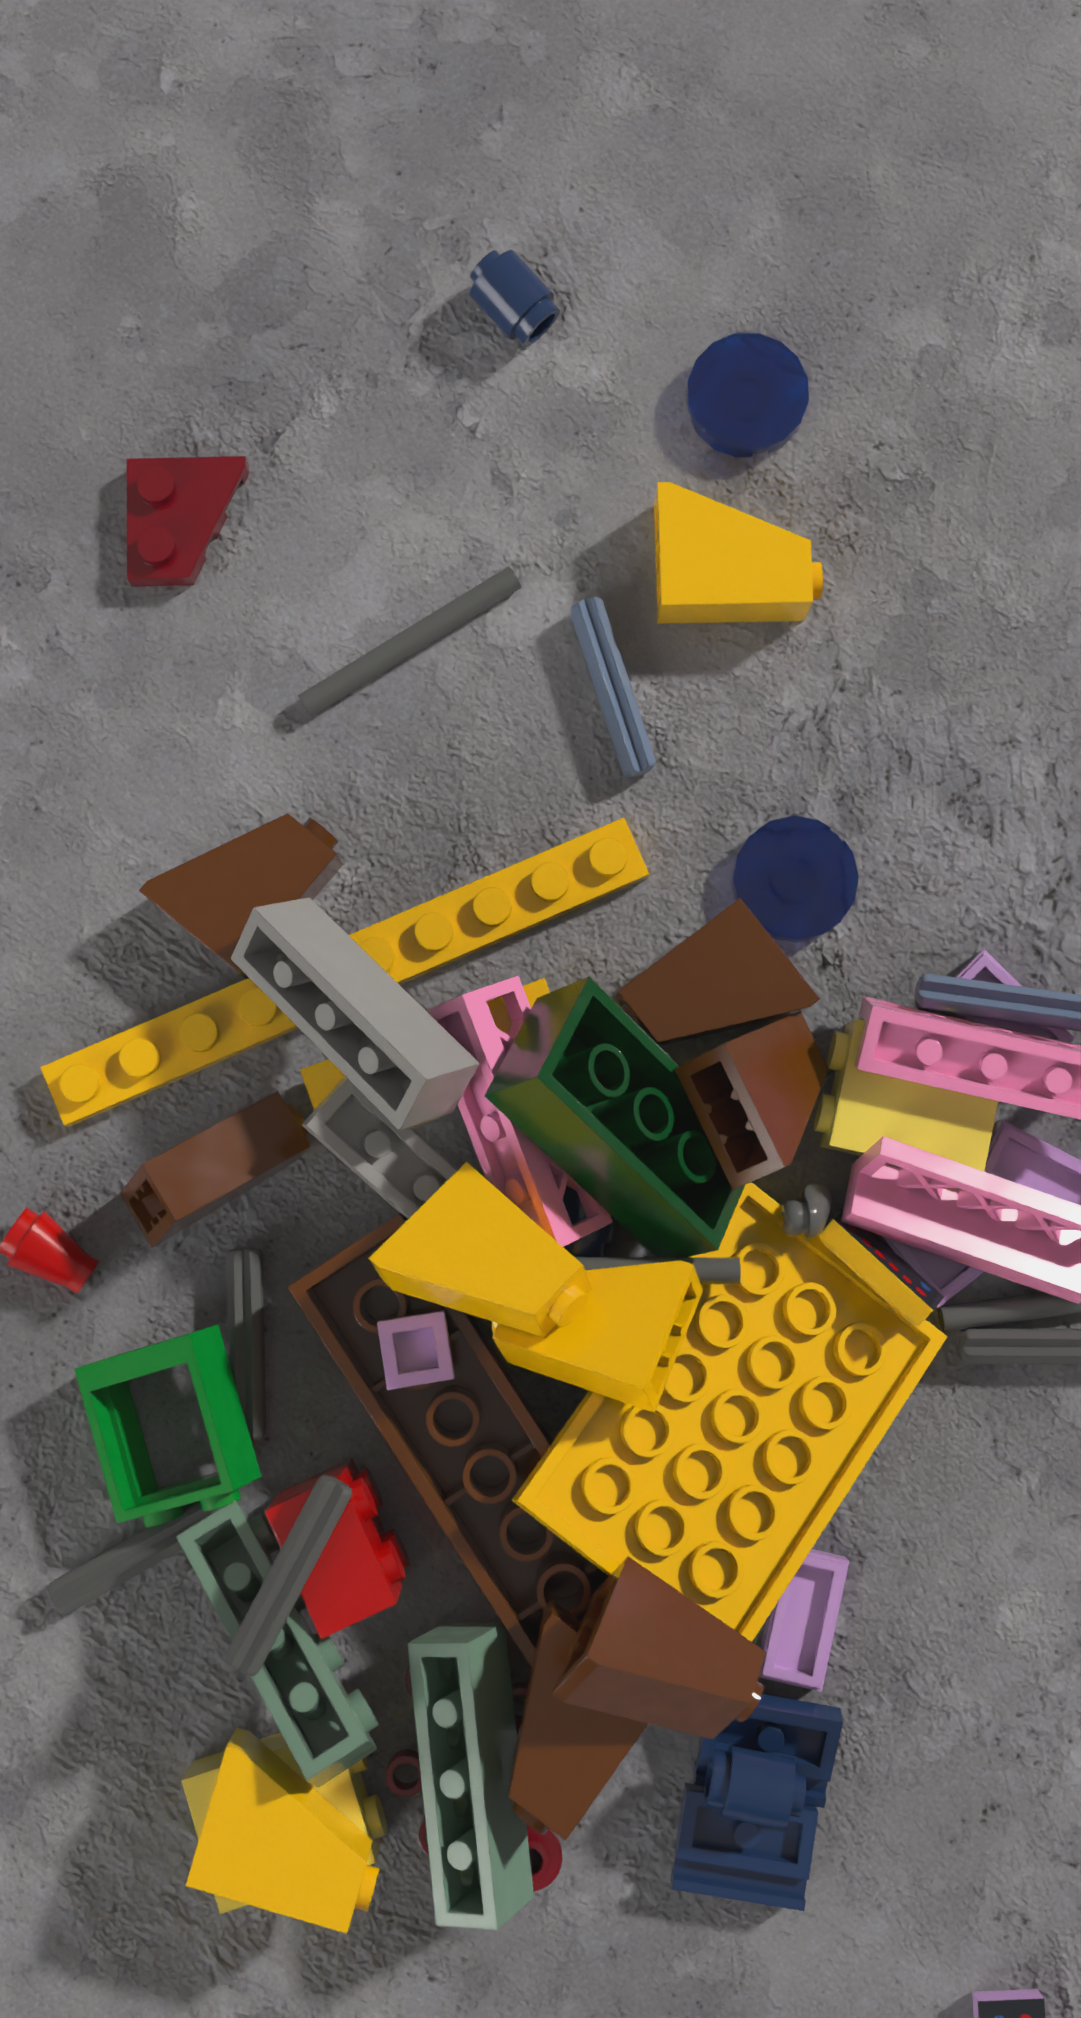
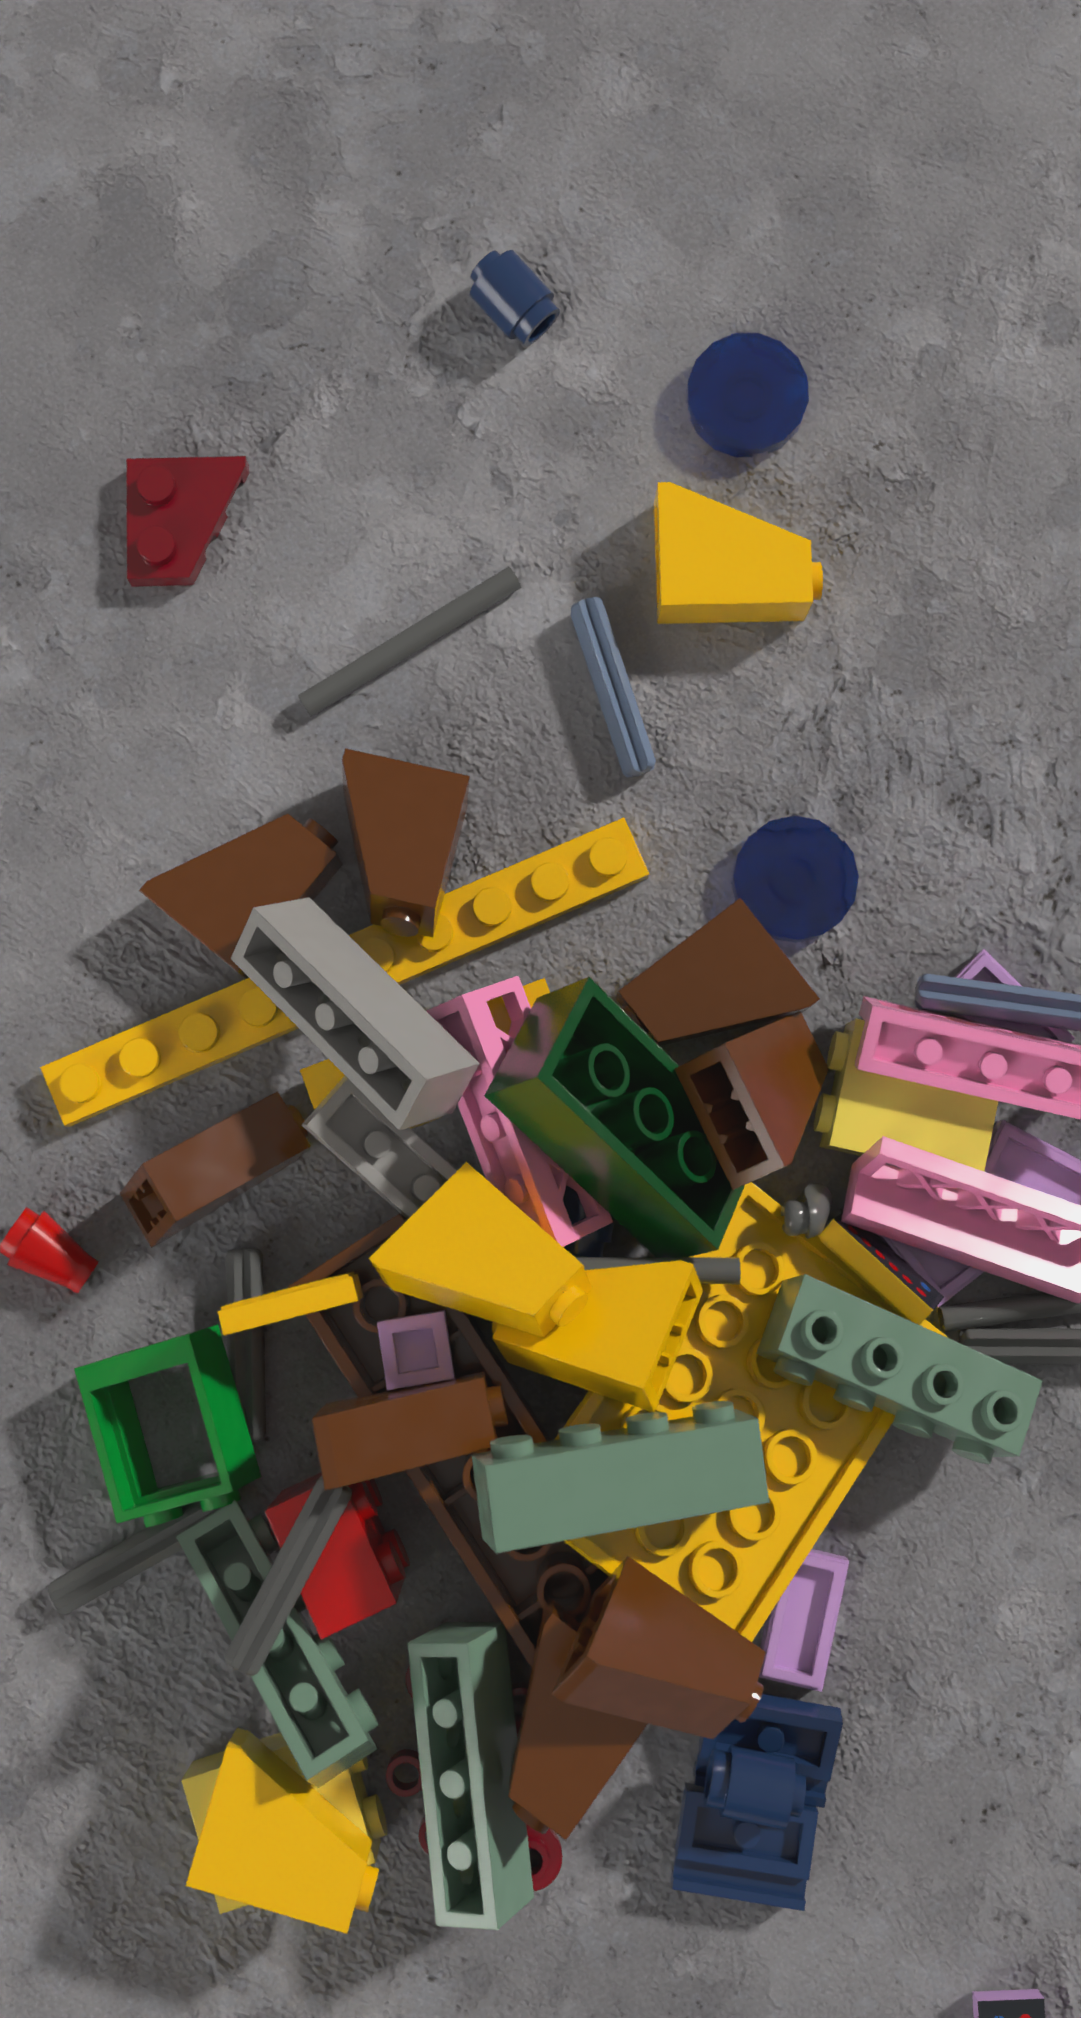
none -> yellow tile [218,1271,364,1336]
none -> reddish brown slope [312,1371,508,1490]
none -> reddish brown slope [342,748,470,938]
none -> sand green brick [472,1401,769,1553]
none -> sand green brick [756,1274,1043,1464]

